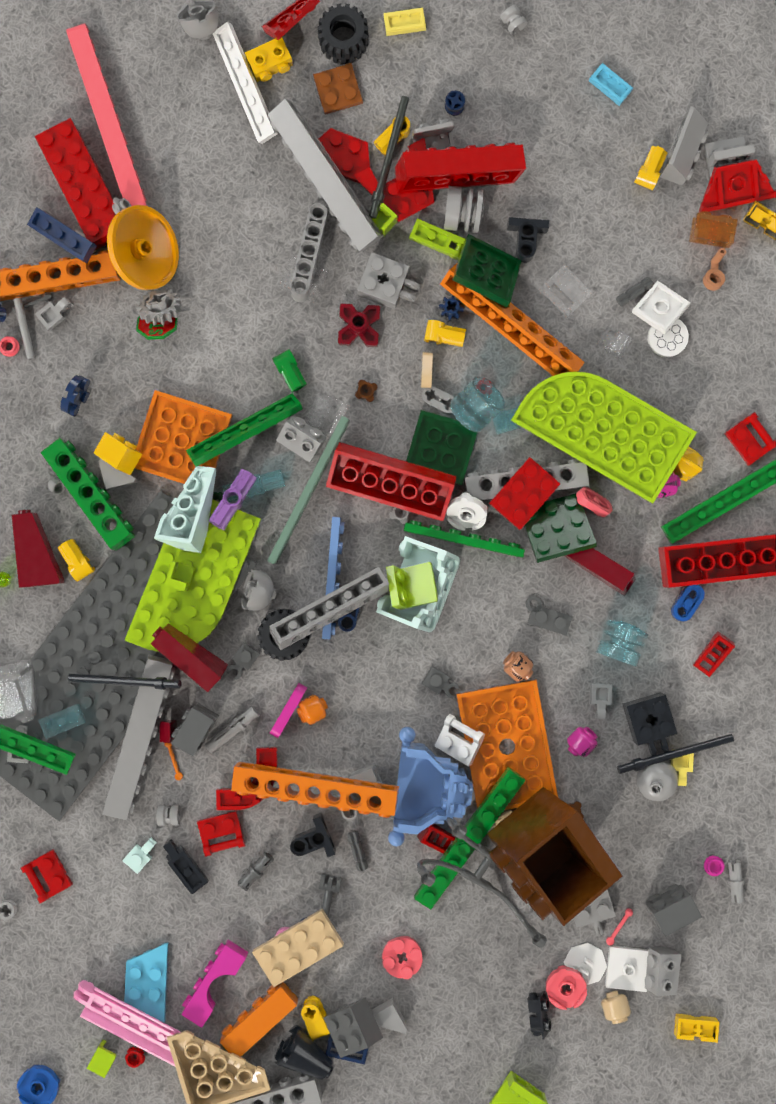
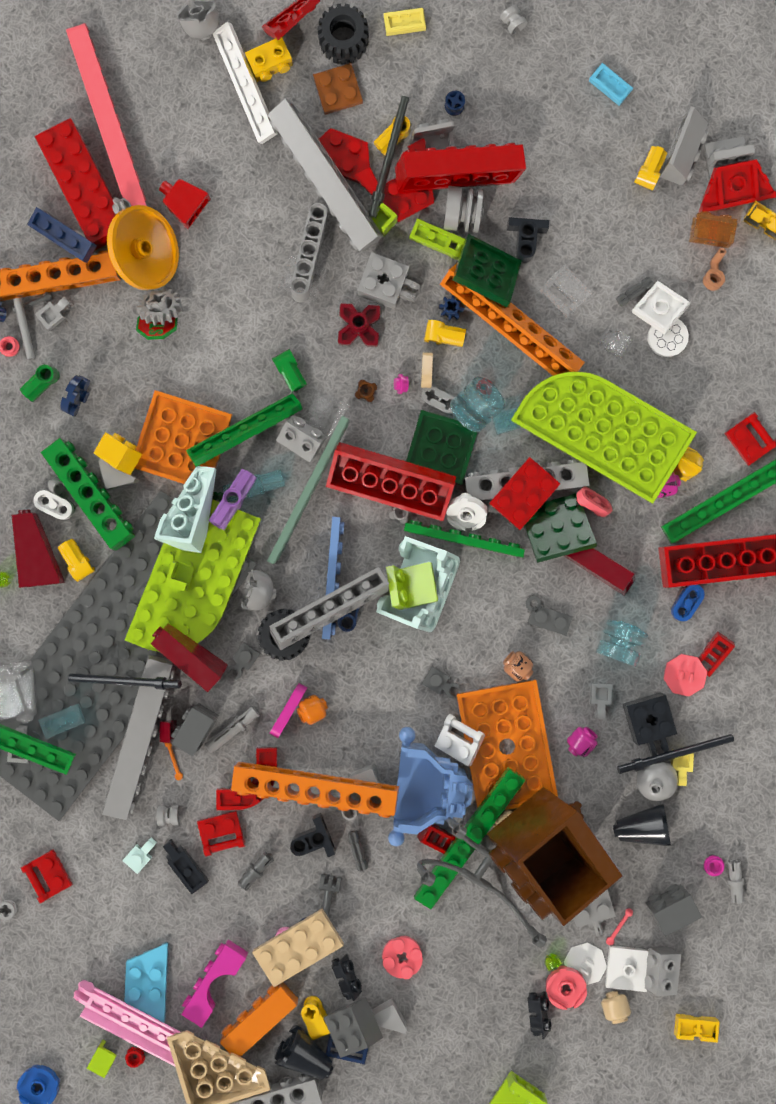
none -> green piece [20,364,60,402]
none -> white plate [34,490,74,520]
none -> red torso [159,179,211,229]
none -> black hinge [331,954,362,1001]
none -> dark pink plate [394,374,409,394]
none -> clear neon green hinge [544,953,563,971]
none -> black cone [613,804,671,846]
none -> coral piece [663,654,707,696]

